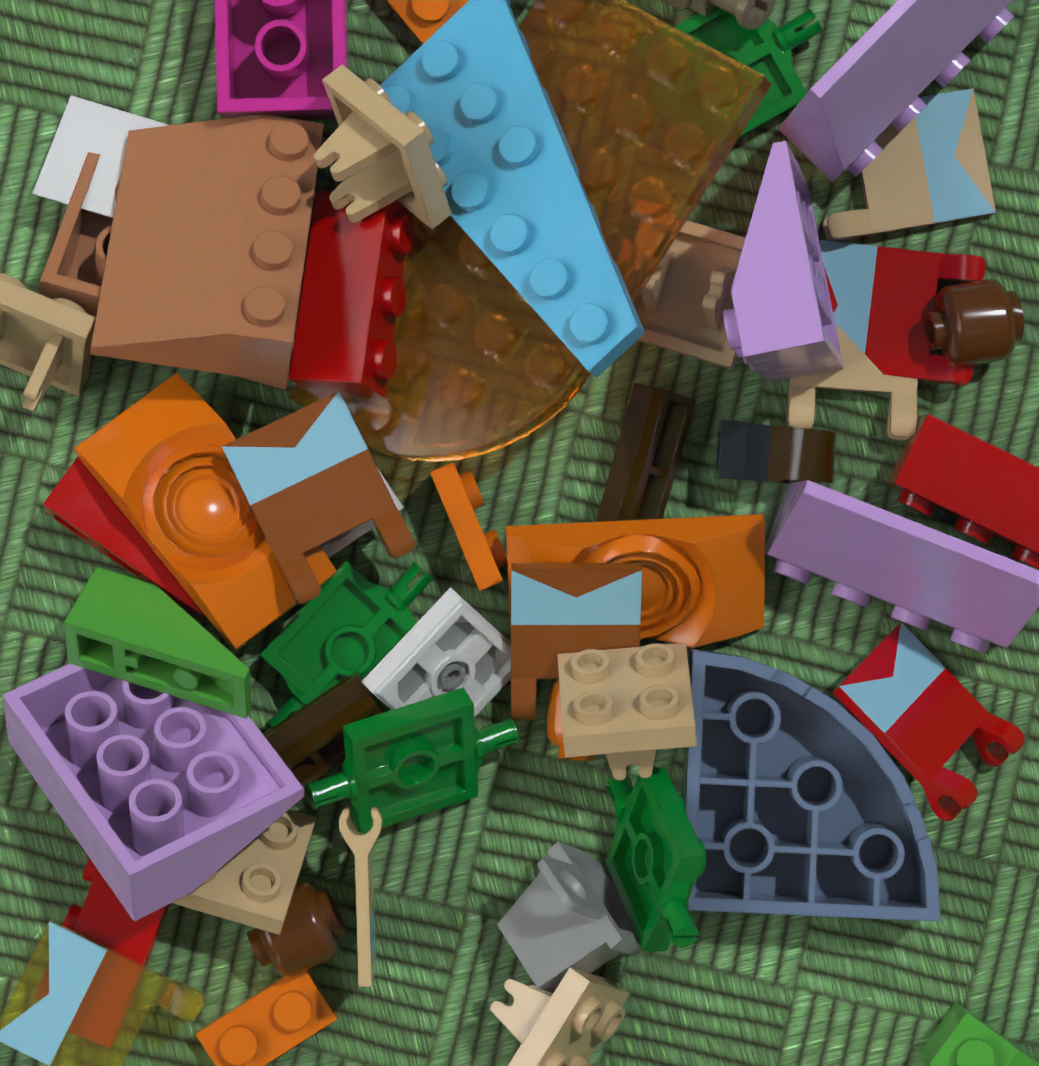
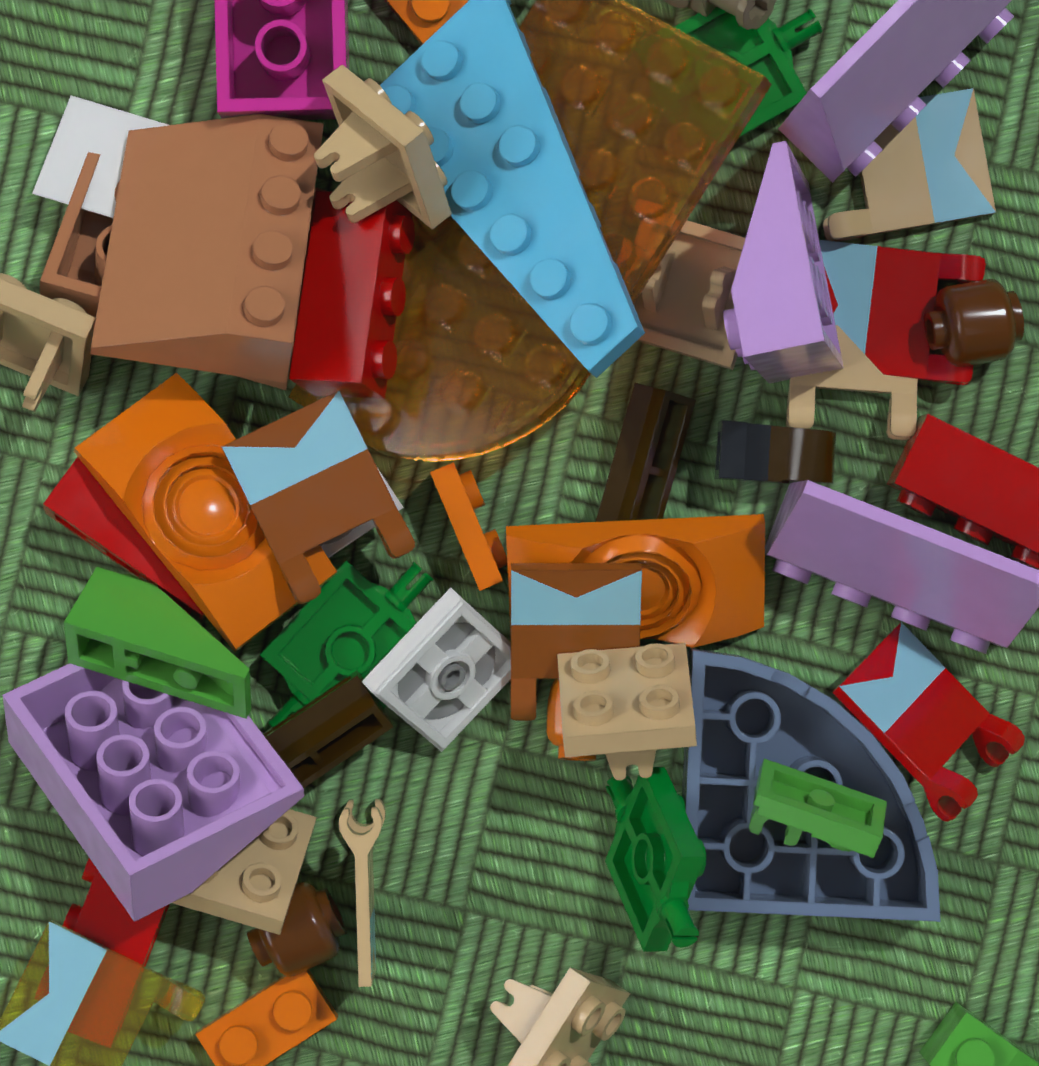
green plate [305,687,519,833] -> none
light grey container [497,841,642,993] -> none
none -> bright green plate [749,758,887,858]

